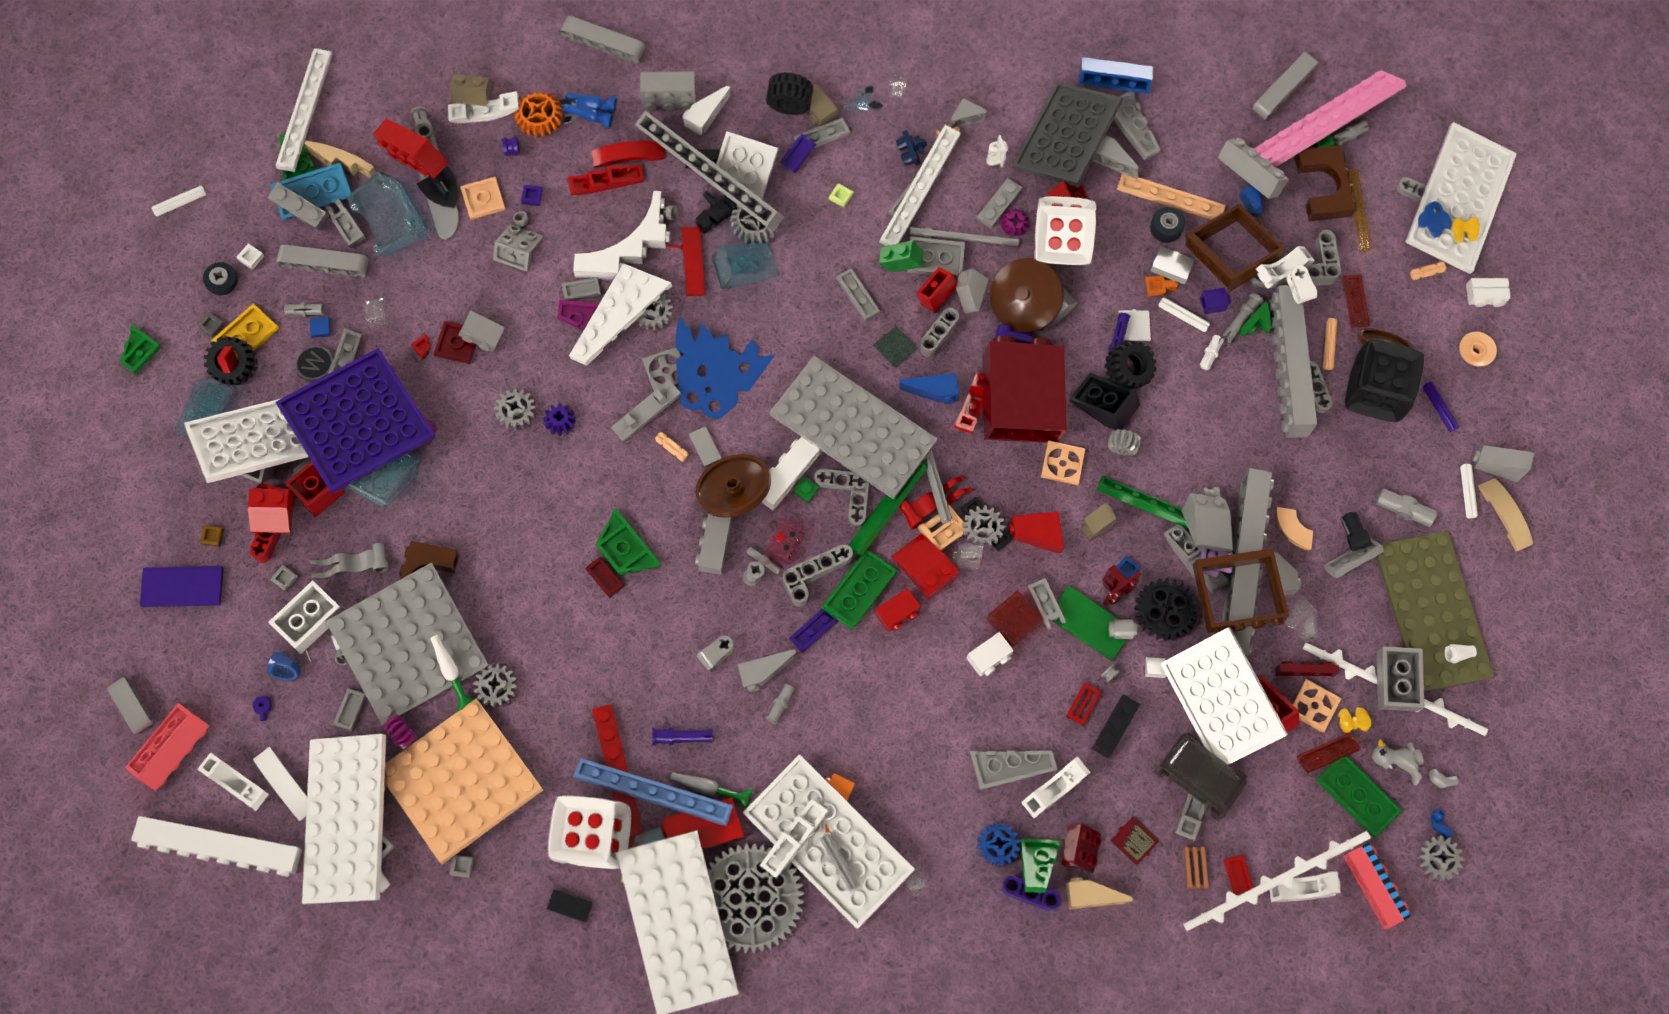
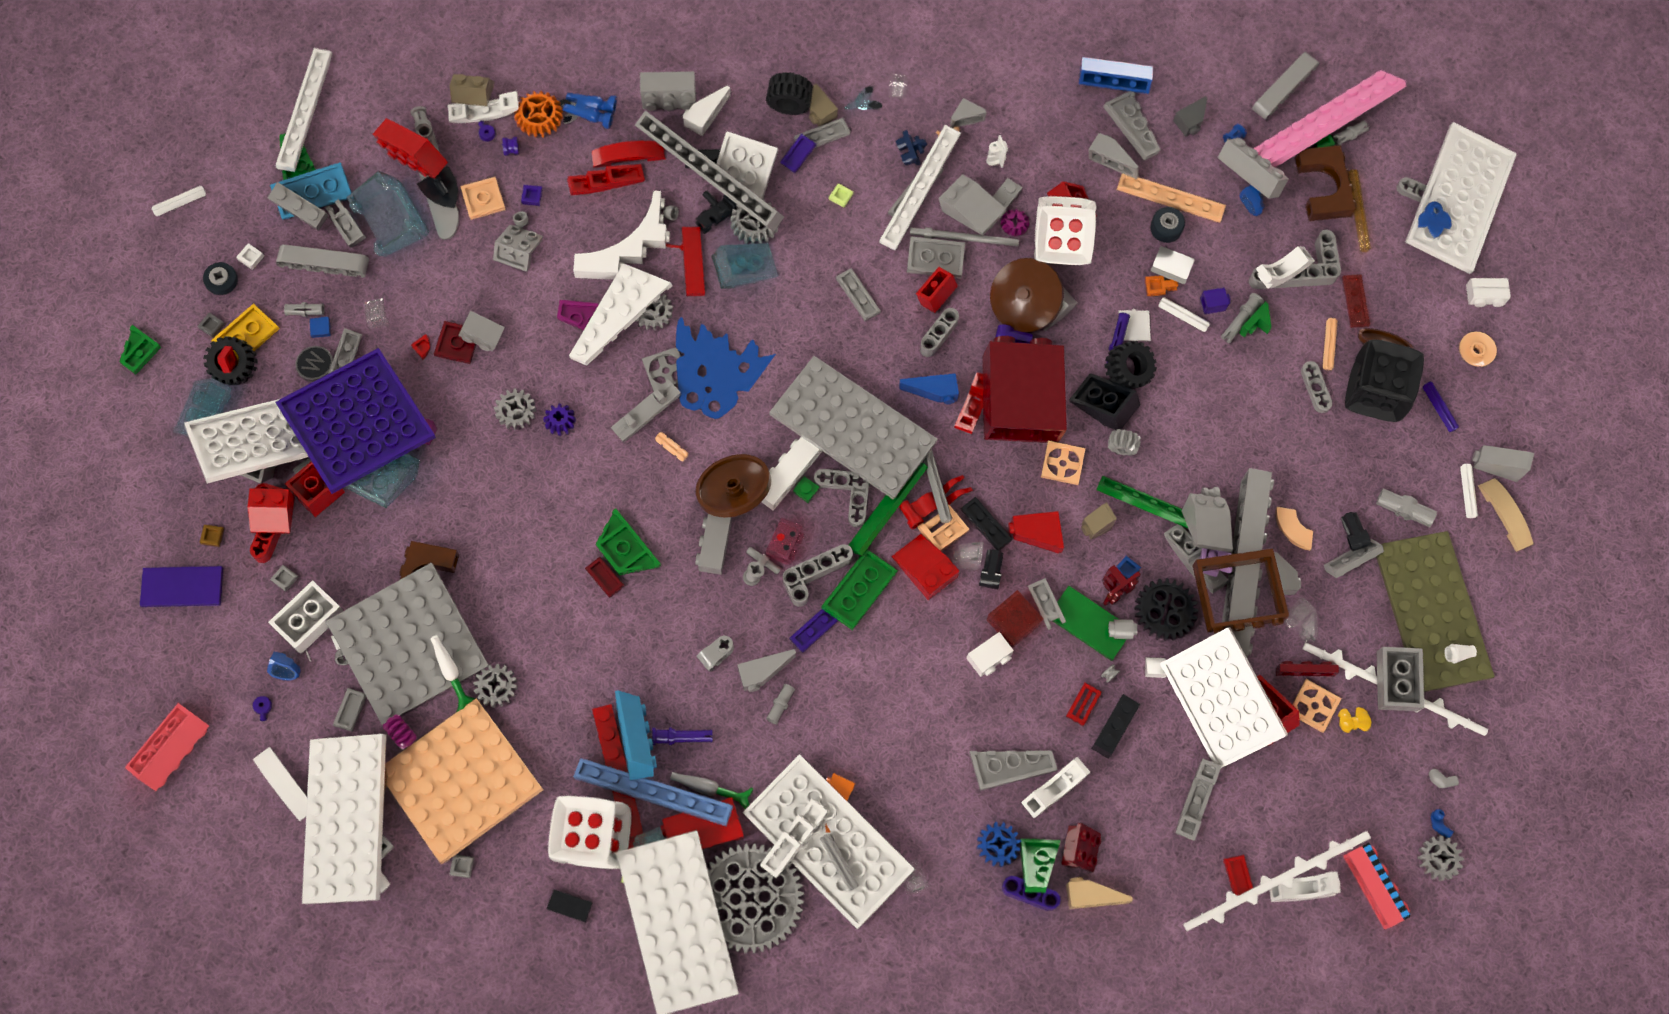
light grey beam [107,676,154,735] -> none
white brick [131,816,302,877] -> none
white arch [197,753,269,811] -> none
tan slope [304,141,377,180] -> none
light grey flag [310,543,389,579] -> none
light grey beam [559,16,646,63] -> none
light grey tile [561,277,601,301] -> none
light grey tile [689,426,722,468] -> none
clear green piece [873,326,918,368] -> none
red brick [875,588,921,632] -> none
green brick [879,241,924,272] -> none
light grey slope [956,269,989,314] -> none
light grey gear [962,505,1005,548] -> none
dark grey plate [1012,82,1122,187] -> none
piece [1110,817,1159,865] -> none
clear smoke windscreen [1153,733,1248,822] -> none
nougat tile [1183,847,1208,889] -> none
reddish brown window [1185,204,1285,291] -> none
white axle [1200,335,1224,370] -> none
light grey brick [1268,285,1317,438] -> none
white piece [1286,265,1317,304] -> none
clear red tile [1297,733,1360,774] -> none
green tile [1316,752,1402,839] -> none
light grey animal [1372,739,1424,786] -> none
light nougat axle [1410,261,1446,280] -> none
yellow piece [1452,217,1480,243] -> none
none -> dark purple piece [478,121,496,142]
none -> dark azure slope [615,690,657,781]
none -> light grey slope [939,174,1006,235]
none -> black piece [979,549,1003,590]
none -> dark grey slope [1173,96,1207,137]
none -> blue bush [1223,124,1247,143]

